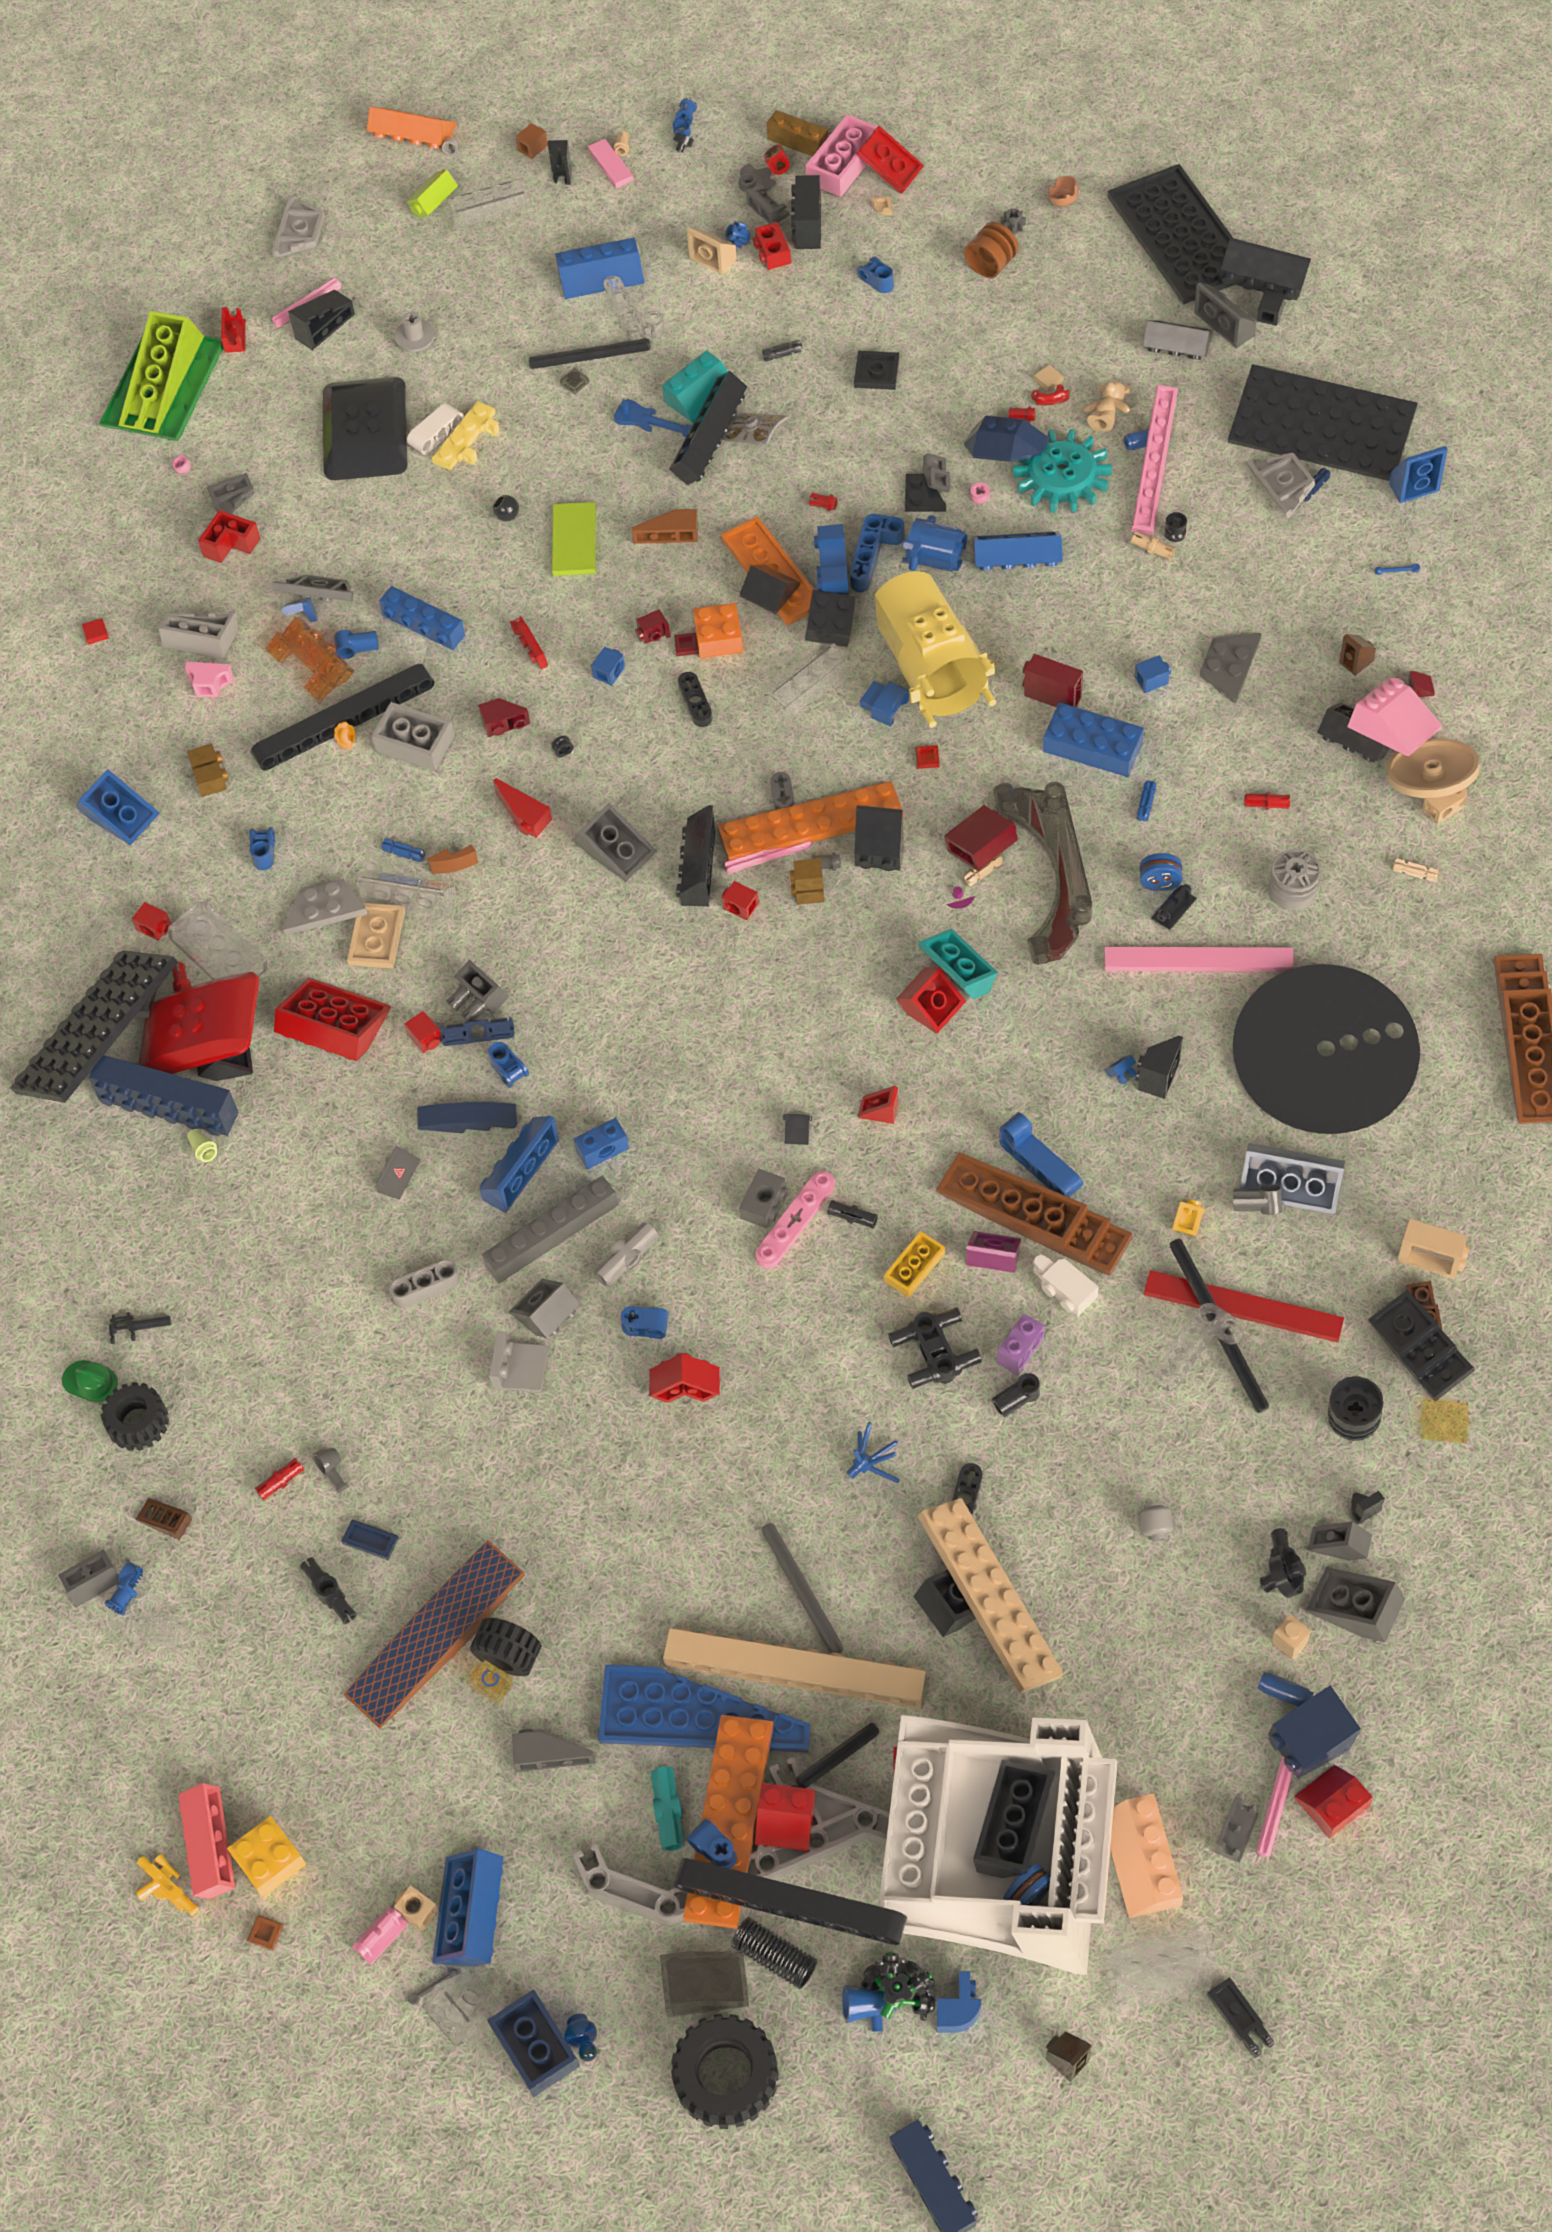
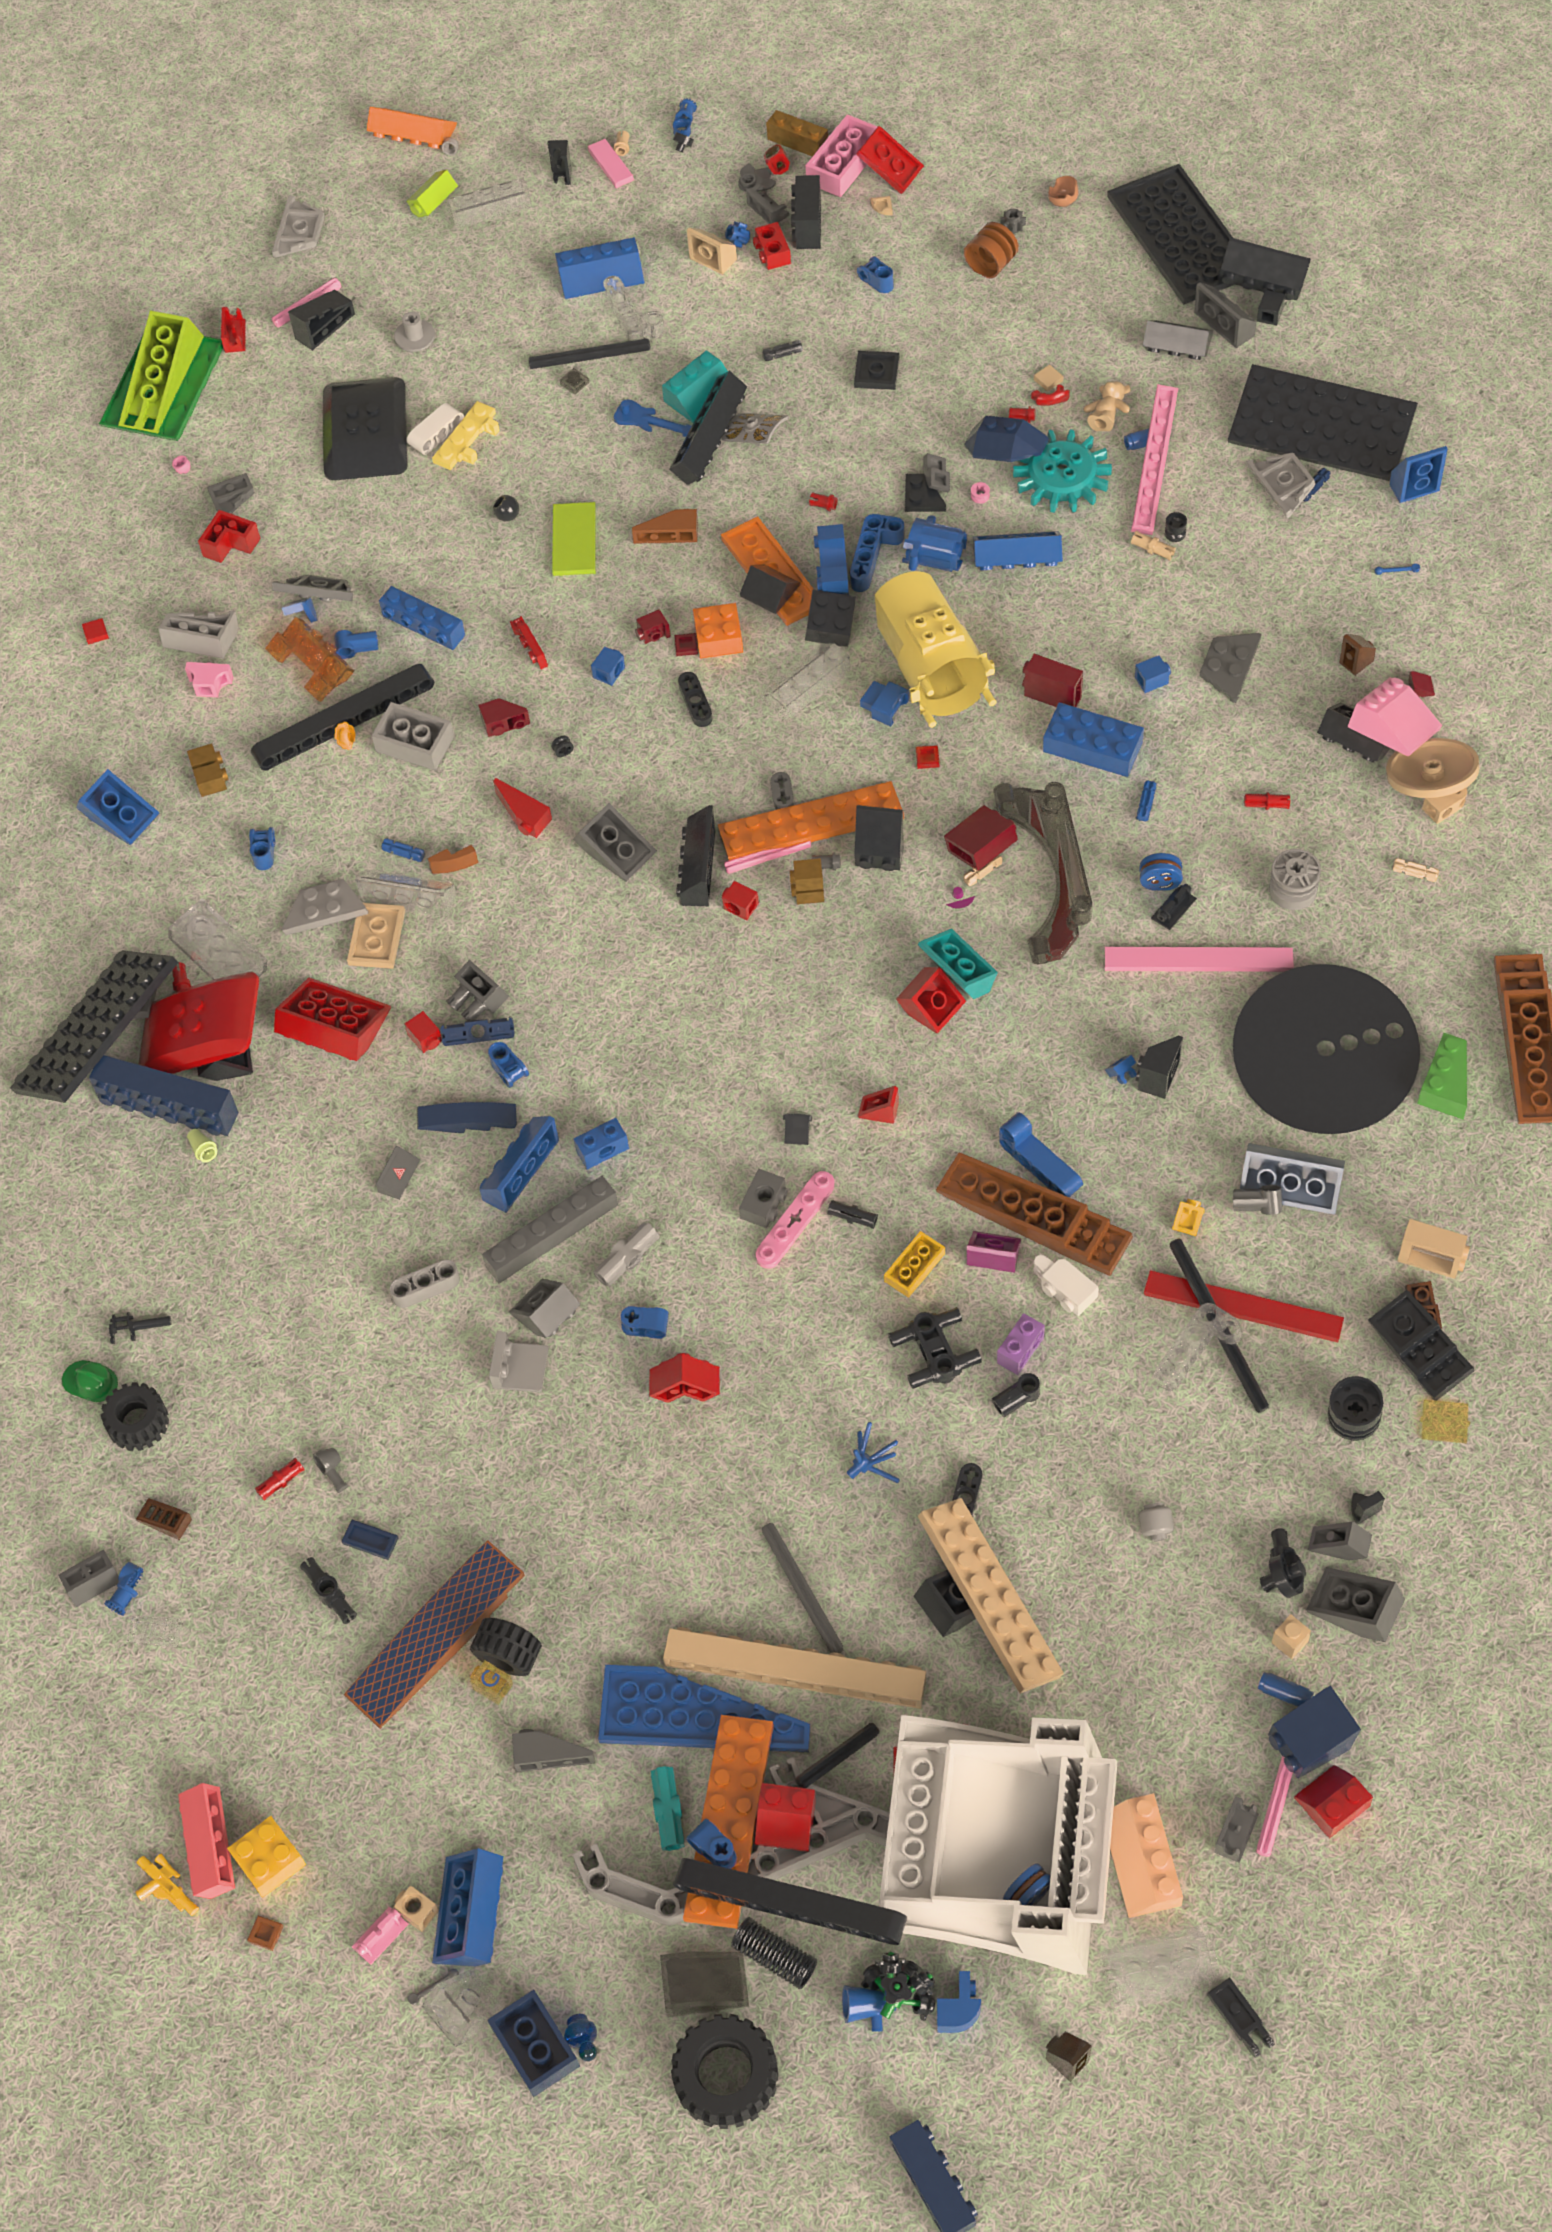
red brick [132,902,171,941] -> none
dark orange brick [515,123,548,159] -> none
black slope [973,1760,1055,1878] -> none
none -> bright green wedge [1418,1033,1467,1120]

